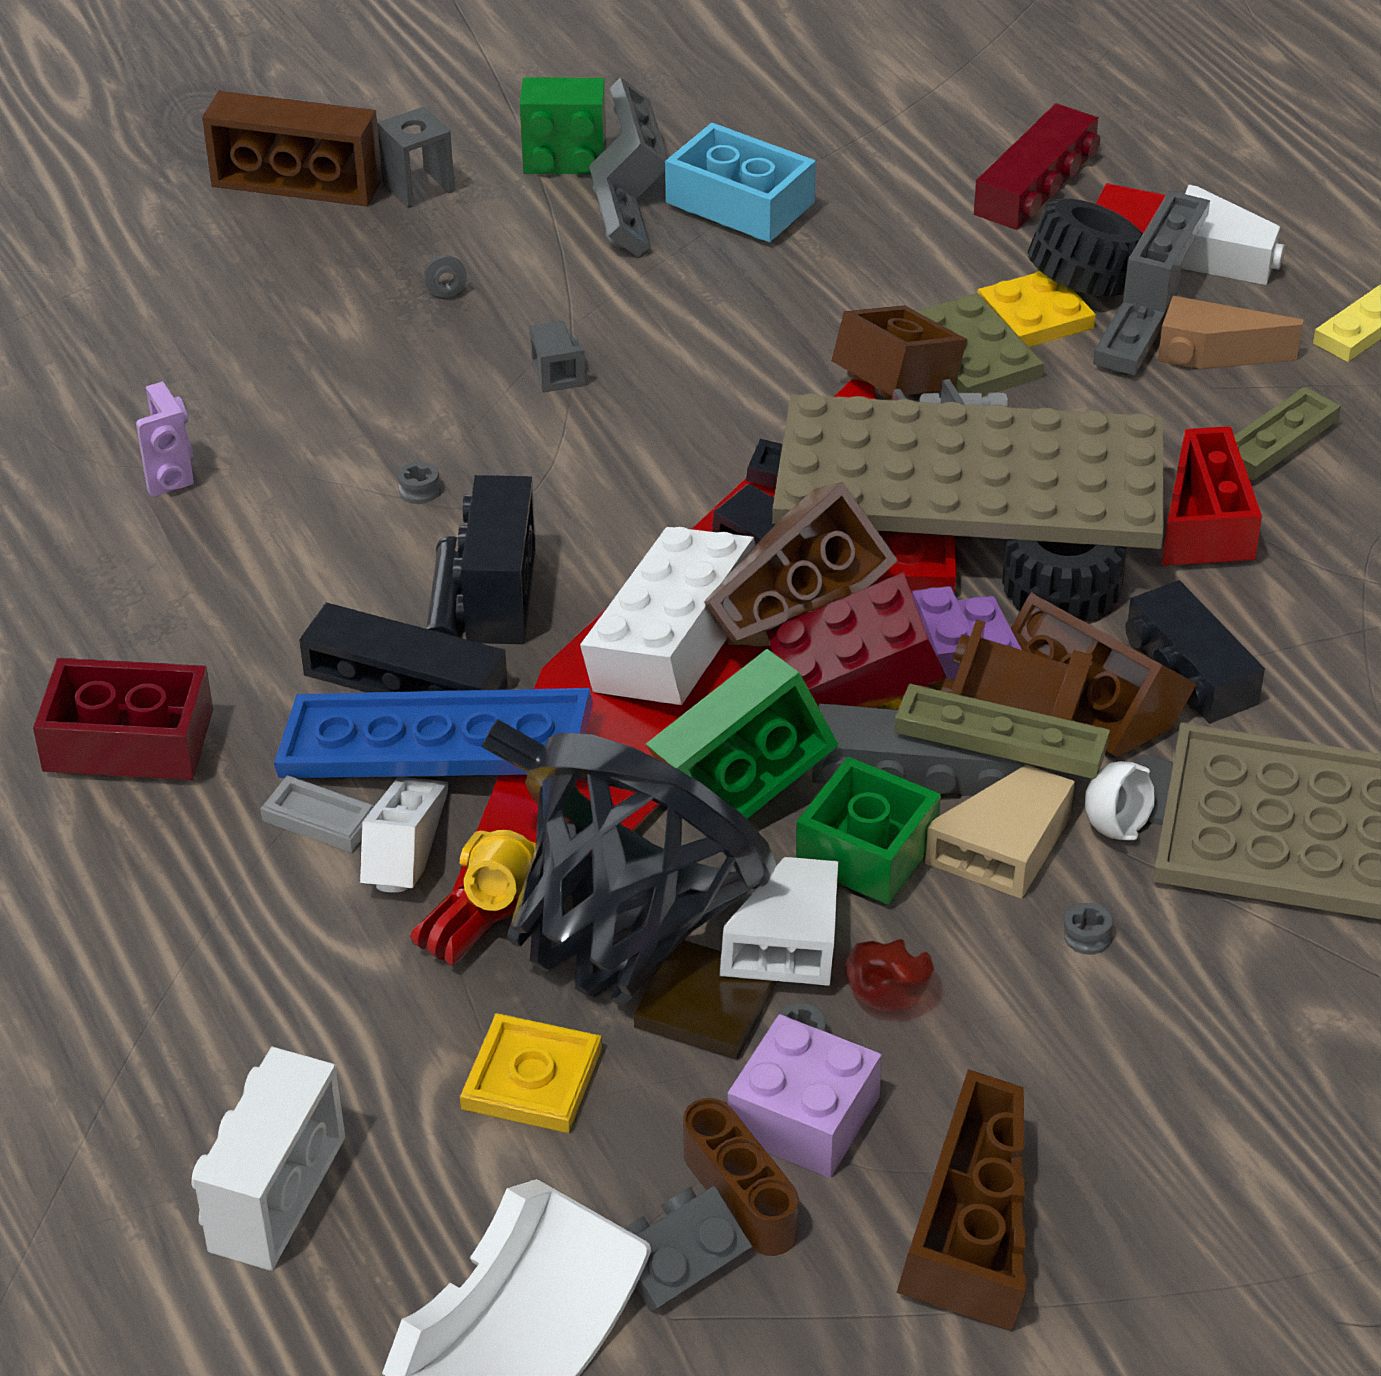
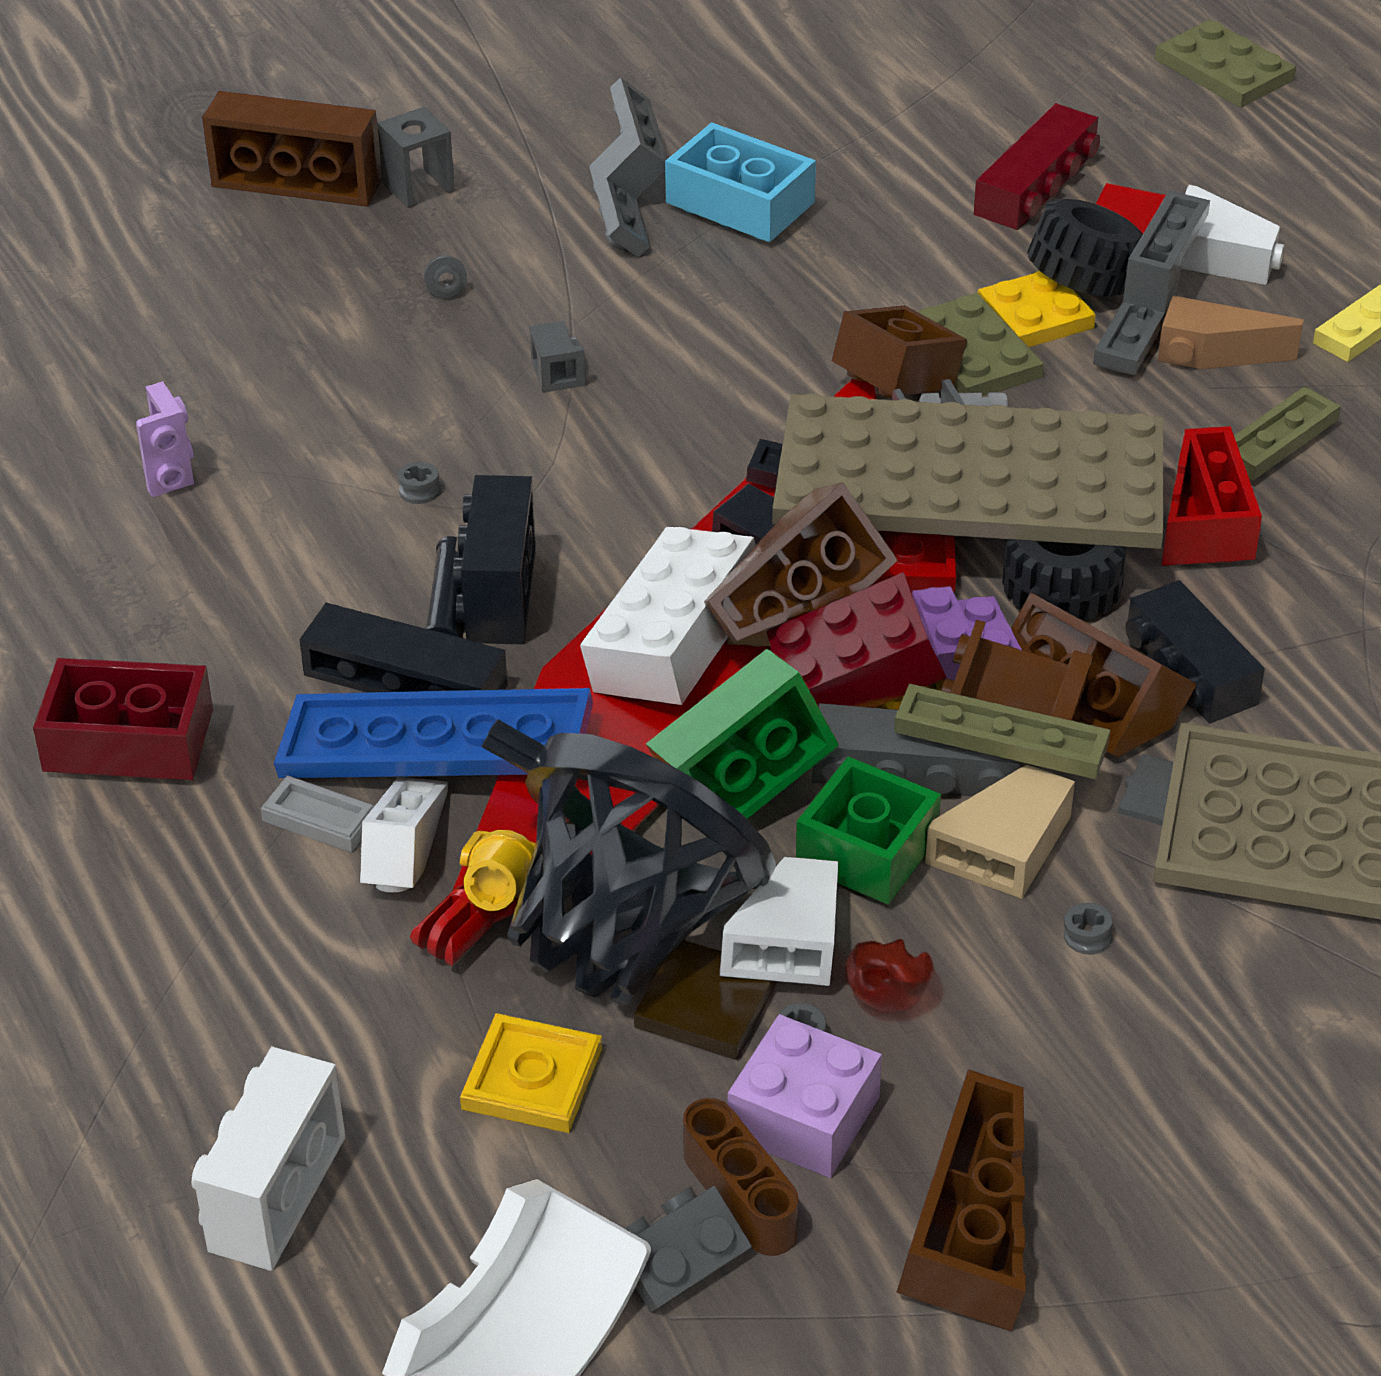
green brick [520,77,607,174] -> none
white hair [1085,761,1154,840] -> none
none -> olive plate [1155,19,1296,108]

